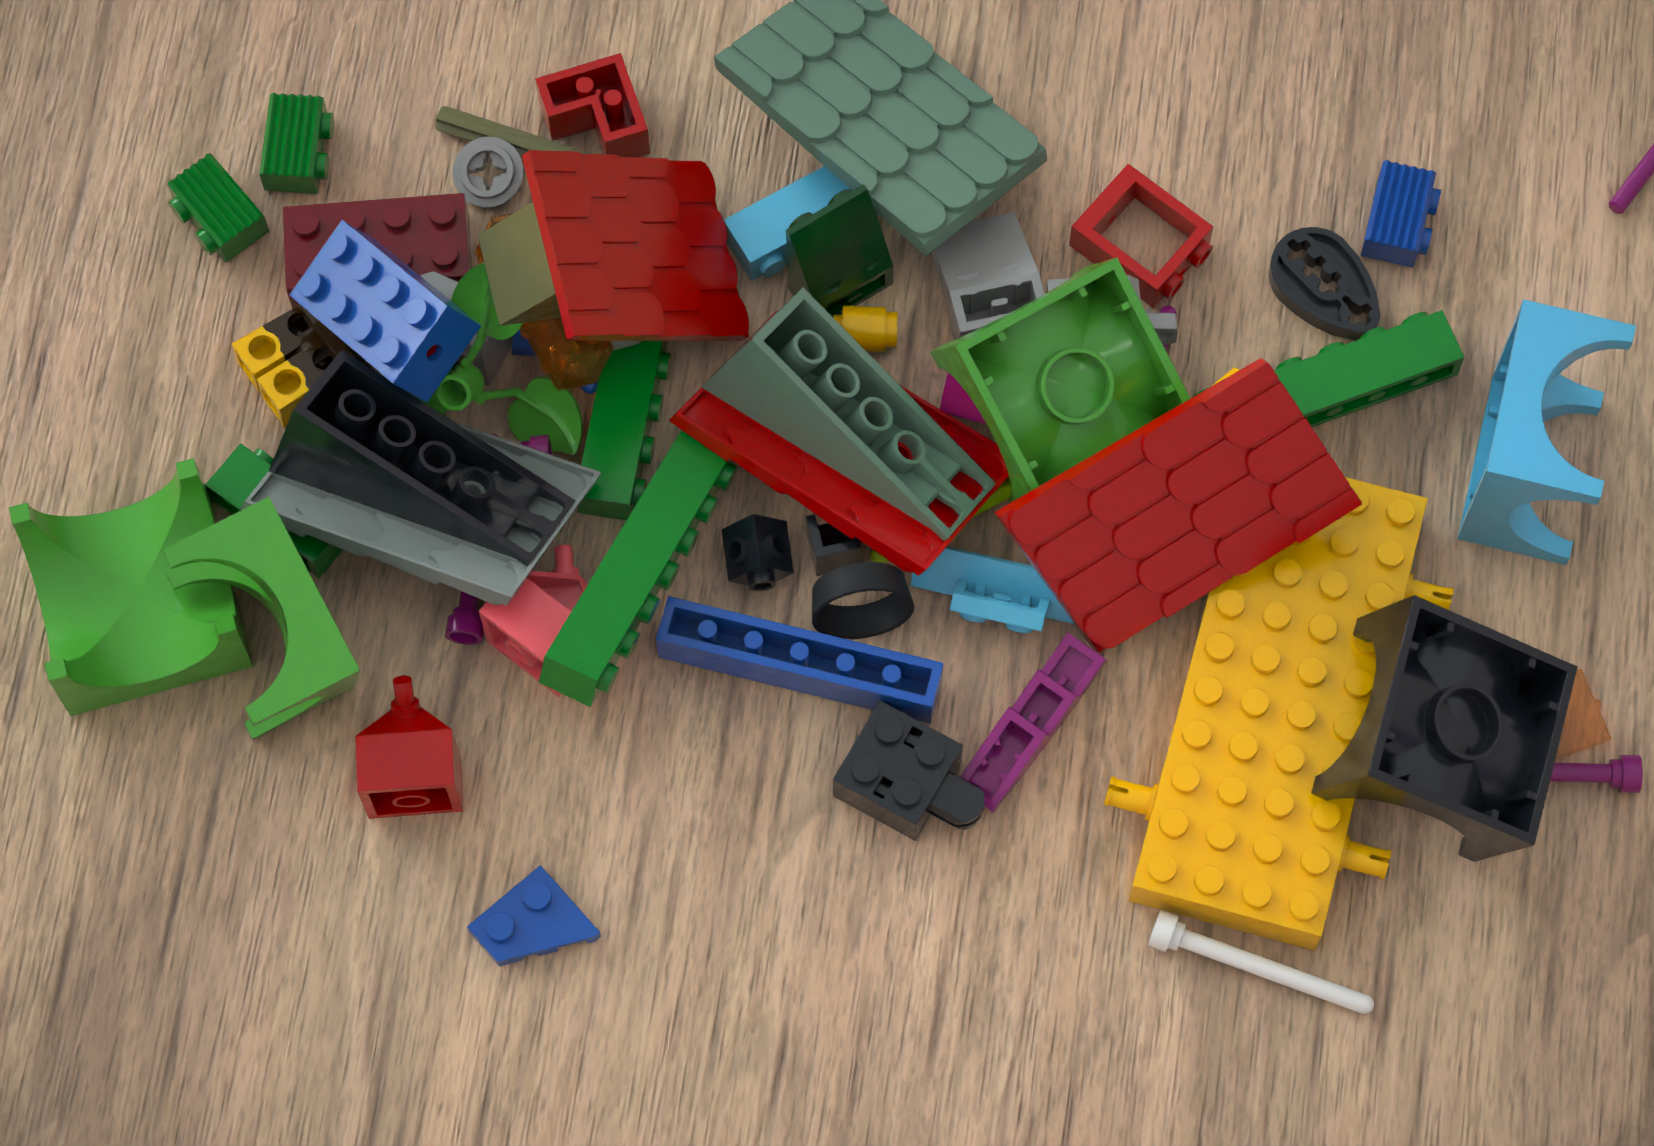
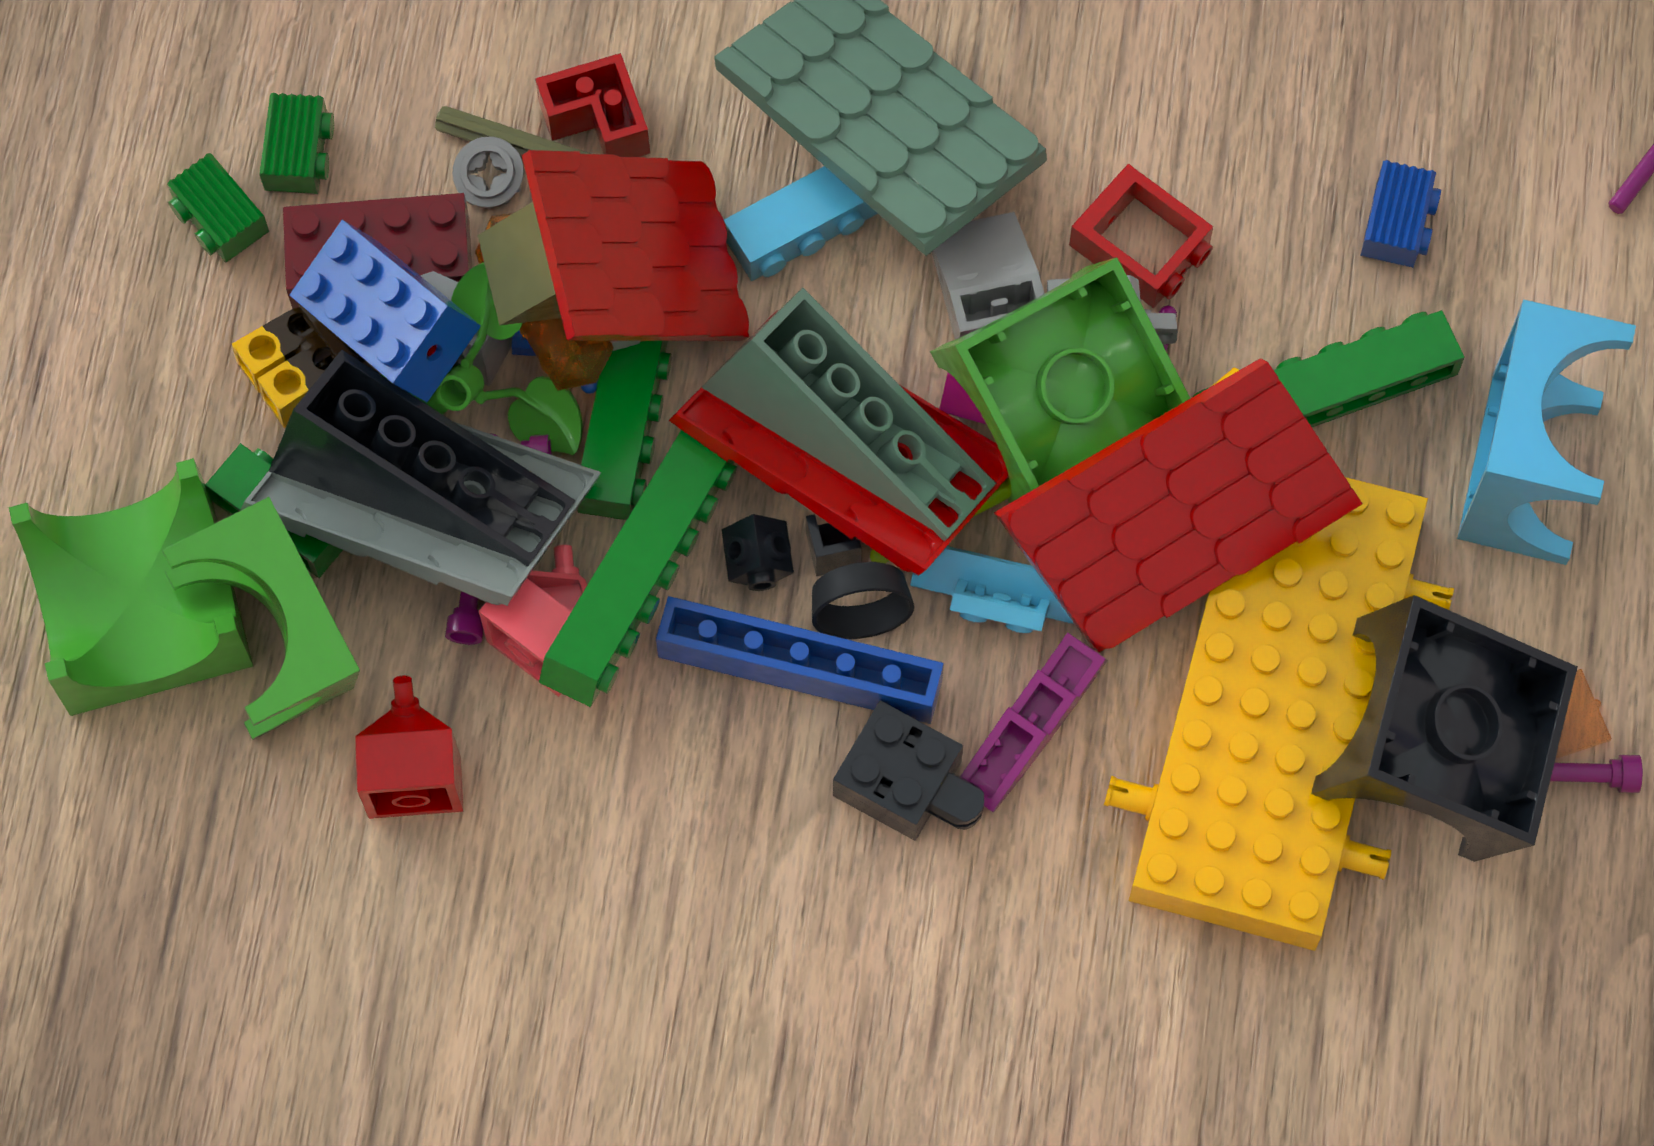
blue wing [467,865,601,966] -> none
dark green slope [786,184,893,318] -> none
yellow brick [834,306,898,352] -> none
white piece [1147,909,1374,1014] -> none
black piece [1268,227,1381,341] -> none

